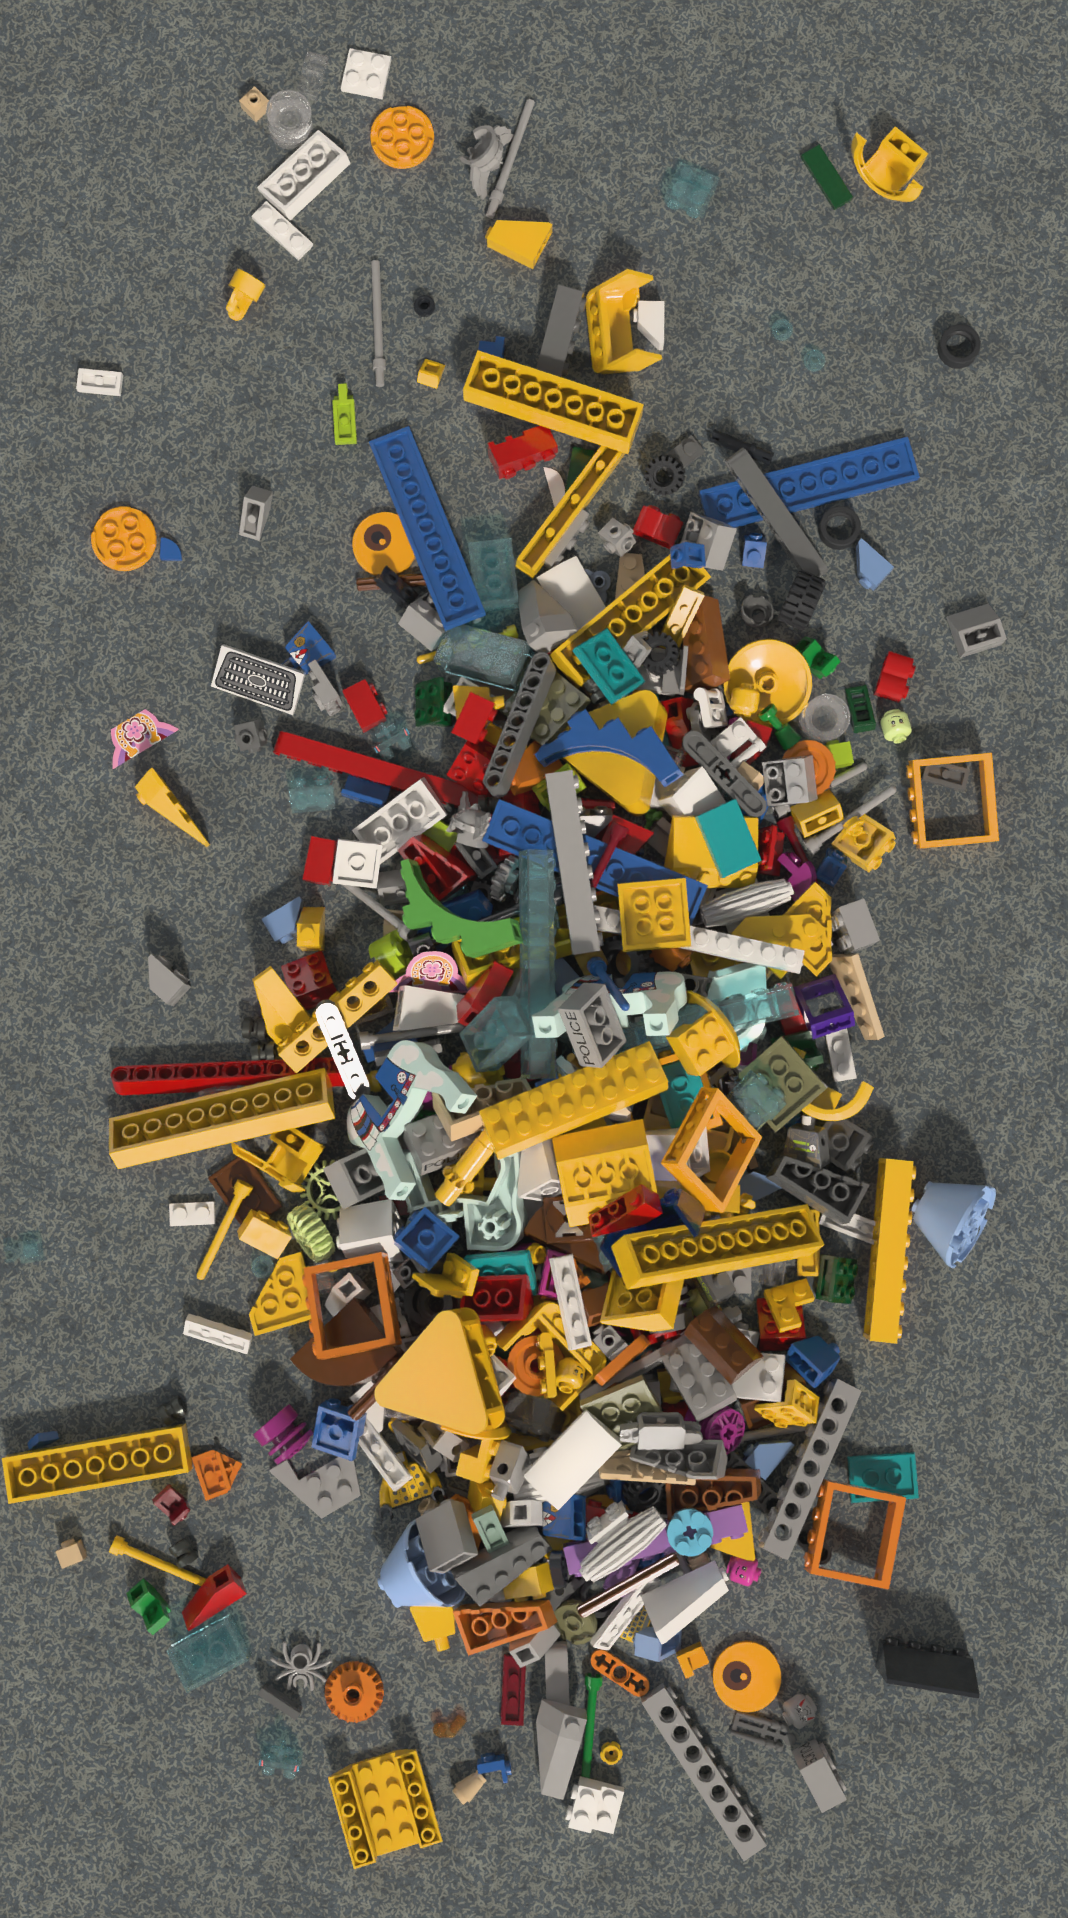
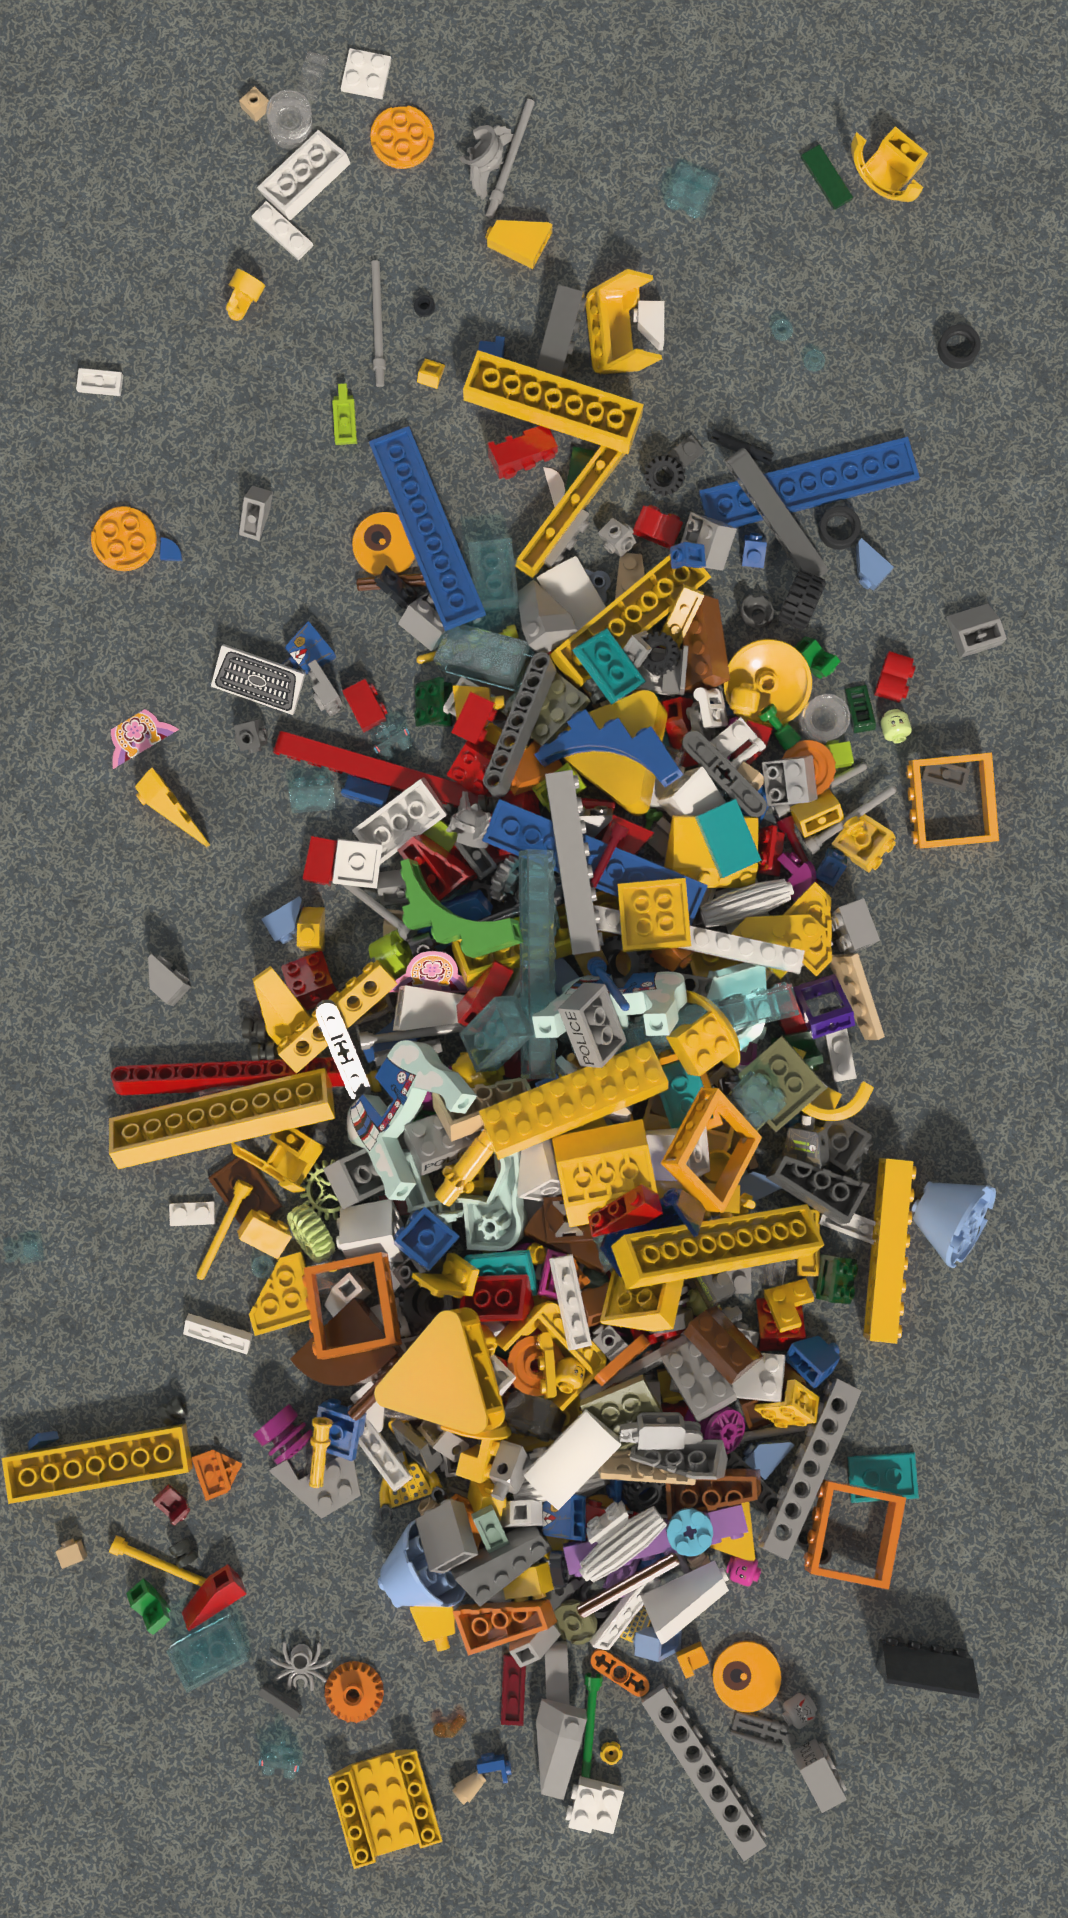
none -> yellow pin [309,1417,333,1488]

